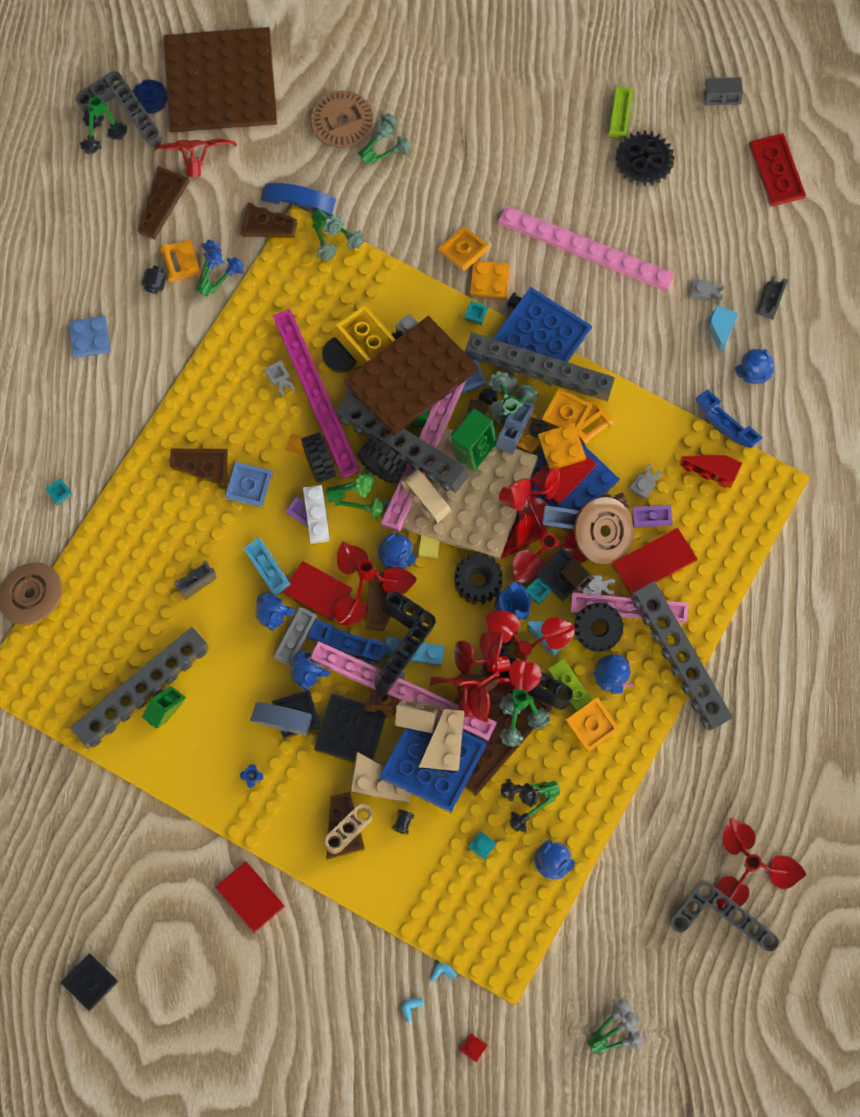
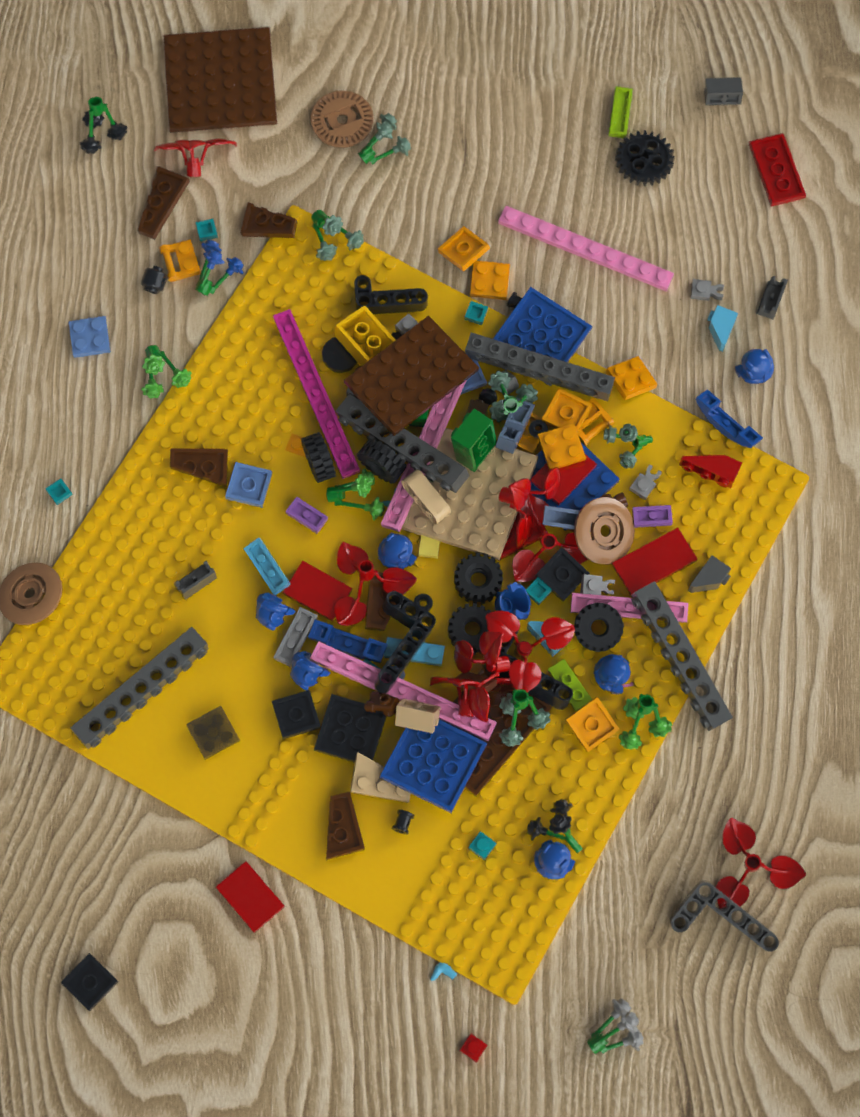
dark grey beam [76,71,162,148] -> none
clear blue tile [132,80,167,114] -> none
green slope [142,686,186,729] -> none
blue plate [240,764,264,788] -> none
sand blue slope [250,702,312,736] -> none
blue slope [261,183,336,216] -> none
light grey plate [264,360,294,396] -> none
white plate [303,485,330,544] -> none
tan beam [325,804,372,854] -> none
medium azure animal [401,998,423,1023] -> none
tan wing [419,709,464,771] -> none
black plant [501,778,560,833] -> none
dark brown brick [561,558,595,591] -> none
none -> bright green plant [141,345,192,399]
none -> clear smoke plate [186,706,240,760]
none -> teal plate [196,219,218,242]
none -> black beam [354,275,428,314]
none -> black plate [414,594,433,611]
none -> black tyre [448,603,491,655]
none -> black plant [527,799,582,853]
none -> sand green plant [603,424,653,469]
none -> light orange plate [606,356,657,400]
none -> bright green plant [618,694,672,750]
none -> dark grey slope [688,556,731,593]

